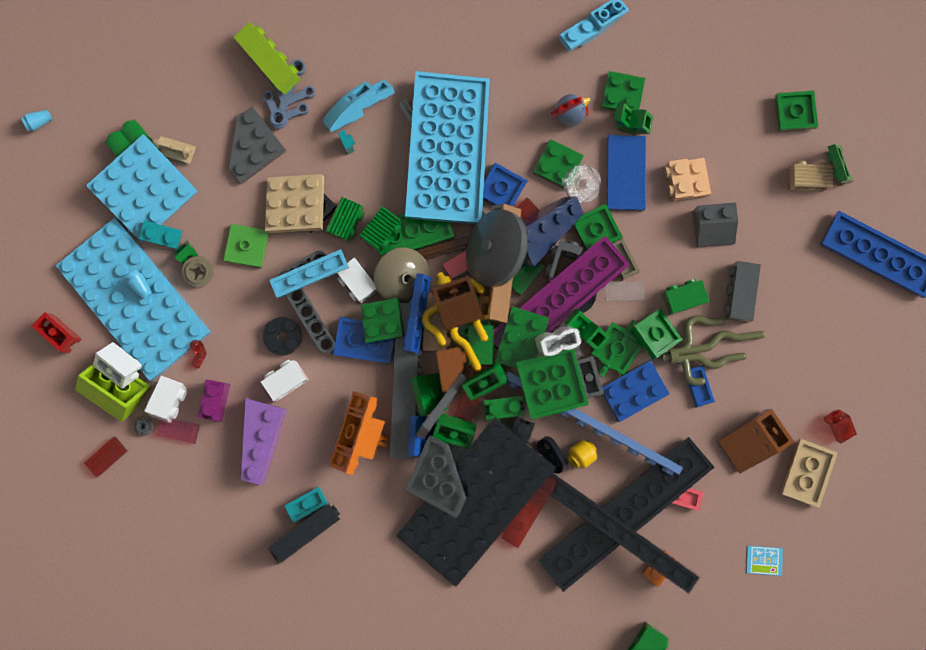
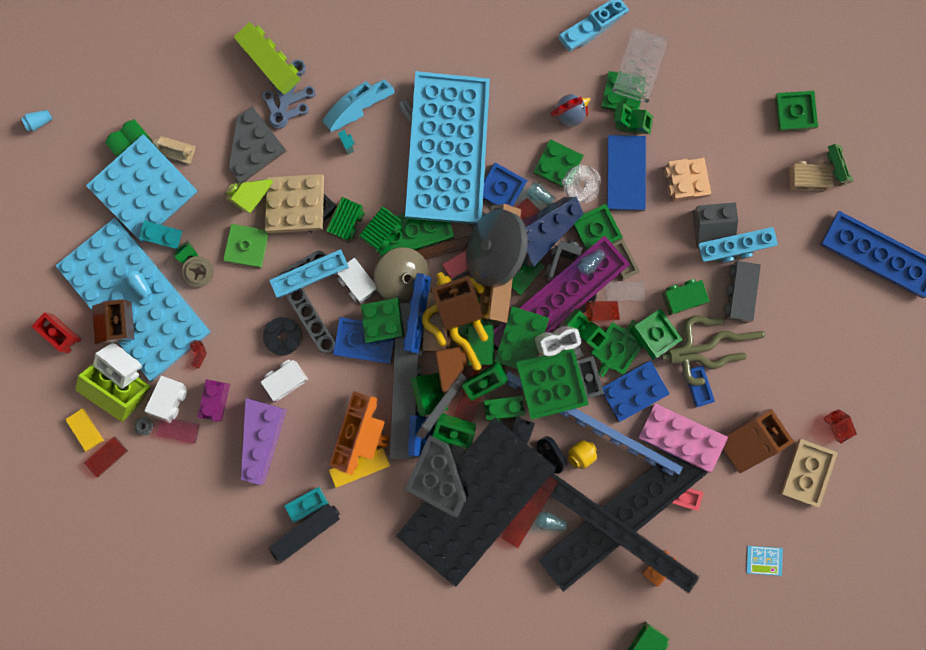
none -> yellow tile [65,409,104,452]
none -> reddish brown slope [92,299,135,345]
none -> lime slope [225,179,274,213]
none -> yellow tile [329,448,390,488]
none -> clear light blue cone [526,182,555,206]
none -> clear light blue cone [536,511,567,532]
none -> clear light blue cone [577,248,606,276]
none -> clear red tile [586,301,620,322]
none -> clear plate [612,27,669,103]
none -> bright pink plate [639,403,728,473]
none -> medium azure bracket [698,227,778,263]

